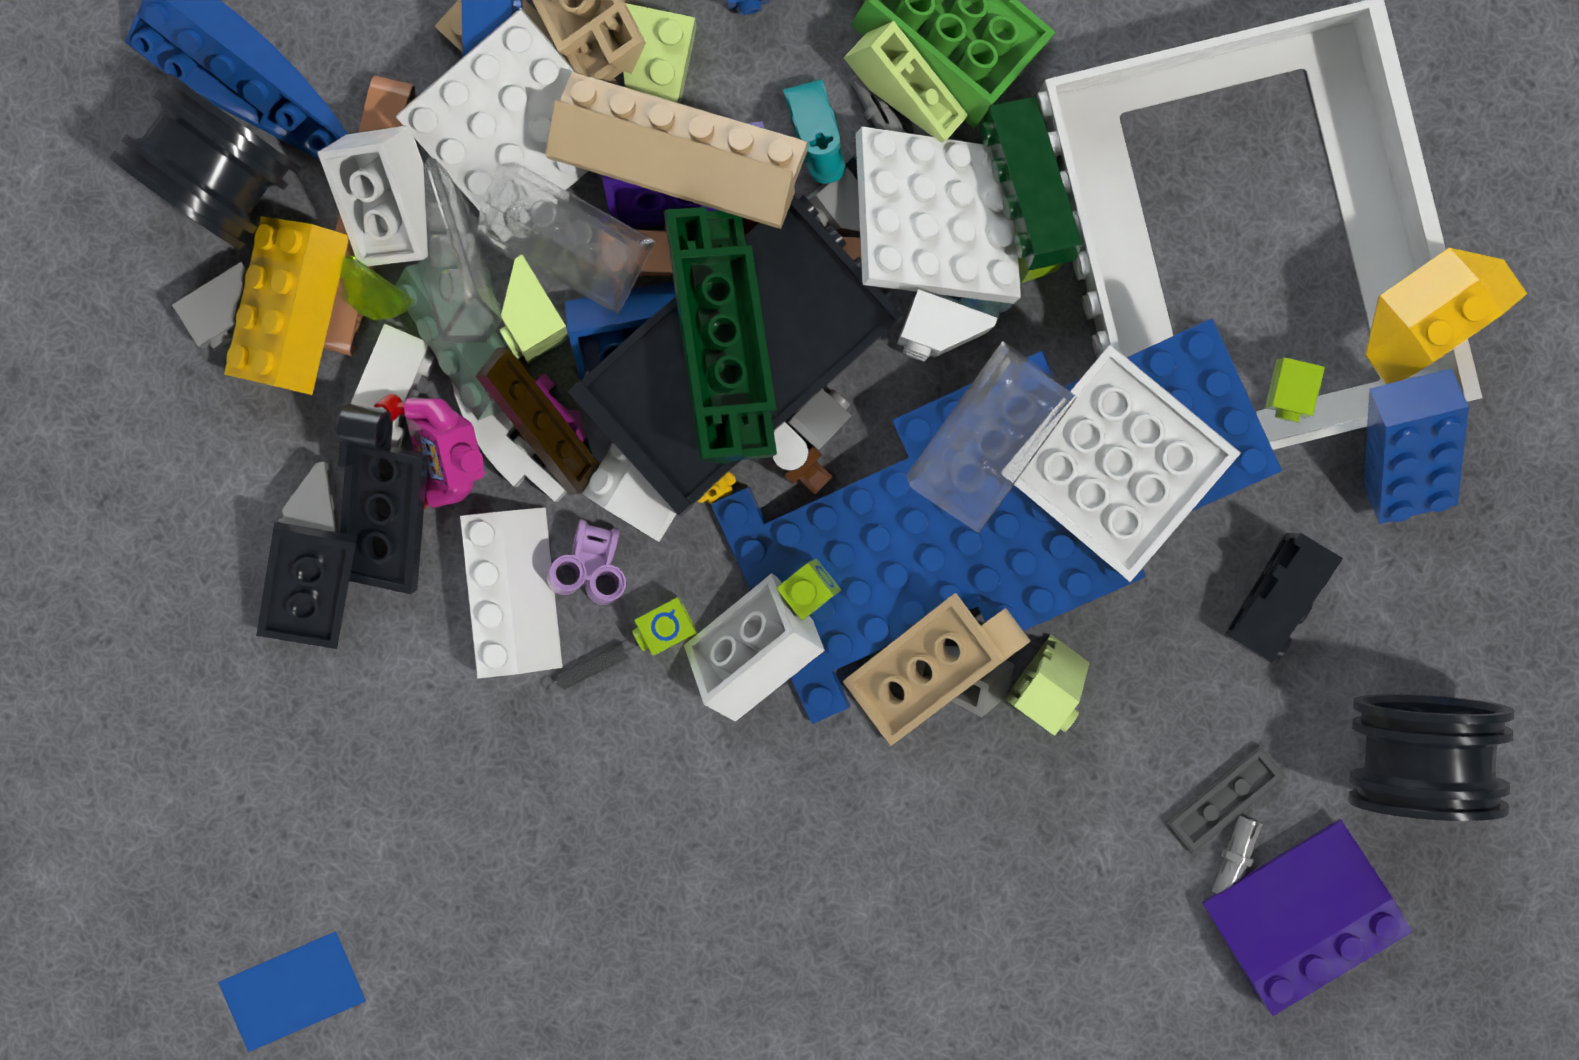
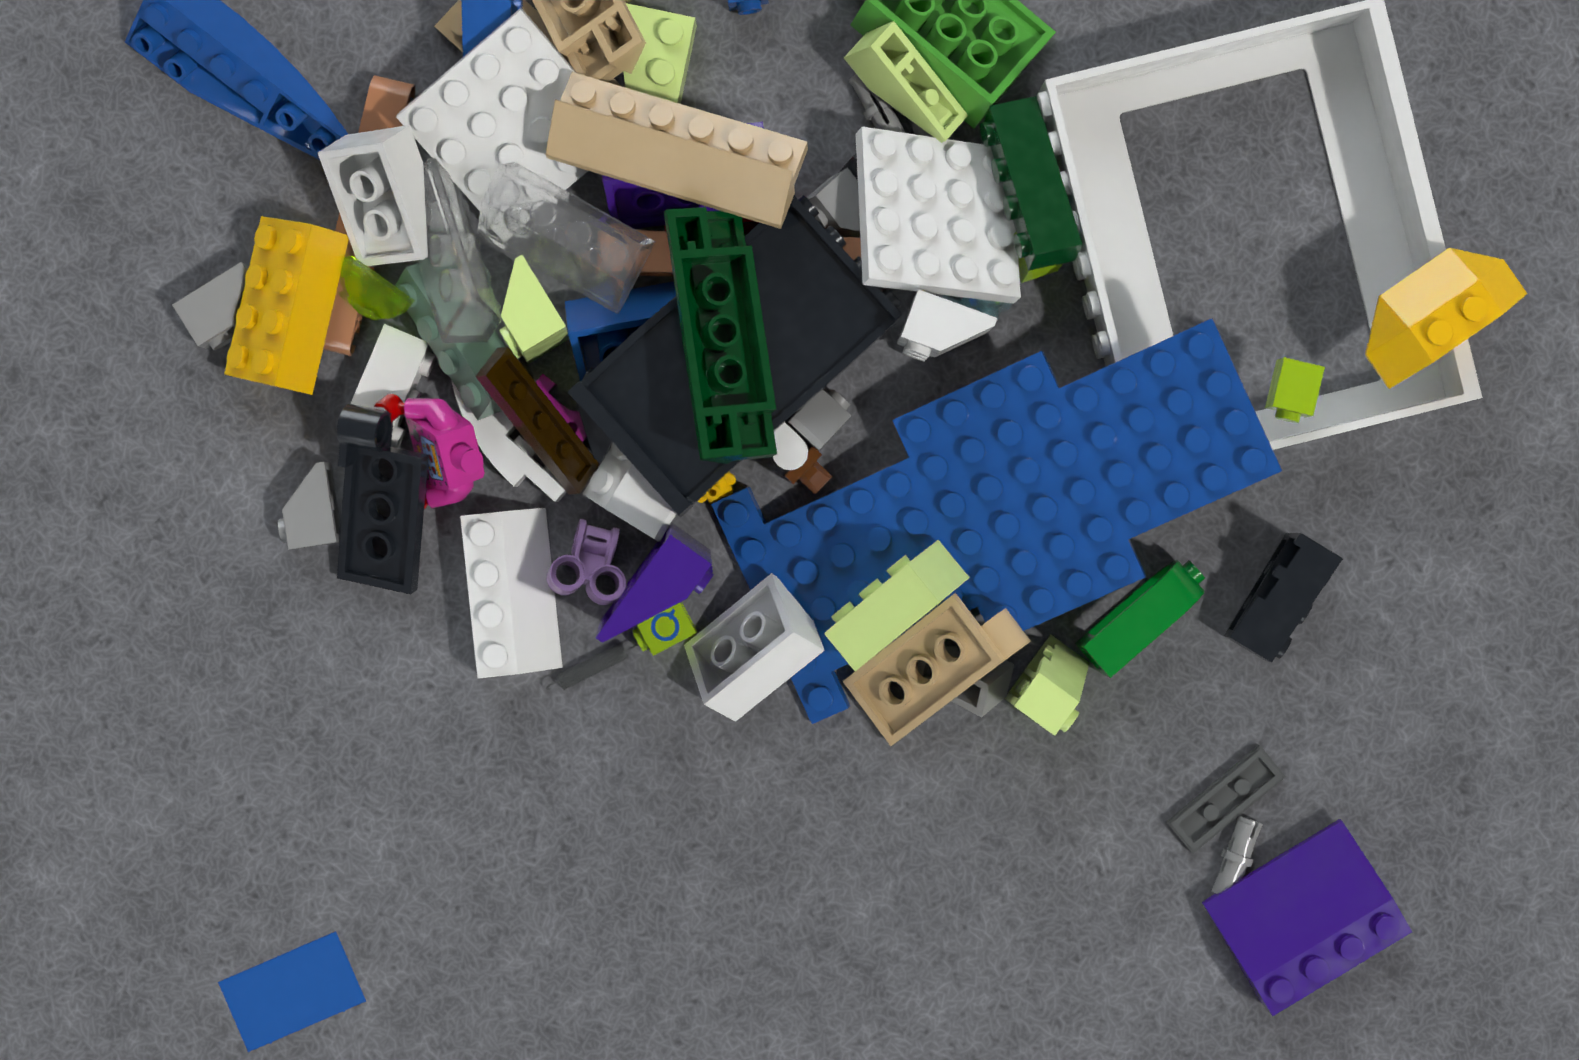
black wheel [109,73,301,251] -> none
black plate [256,522,357,649] -> none
lime brick [776,558,841,620] -> none
teal piece [783,78,846,184] -> none
clear slope [906,341,1077,533] -> none
white plate [1002,344,1241,582] -> none
black wheel [1348,694,1515,821] -> none
blue brick [1363,368,1469,524] -> none
none -> dark purple slope [595,522,714,643]
none -> yellowish green wedge [824,540,970,671]
none -> green window [1075,560,1205,678]

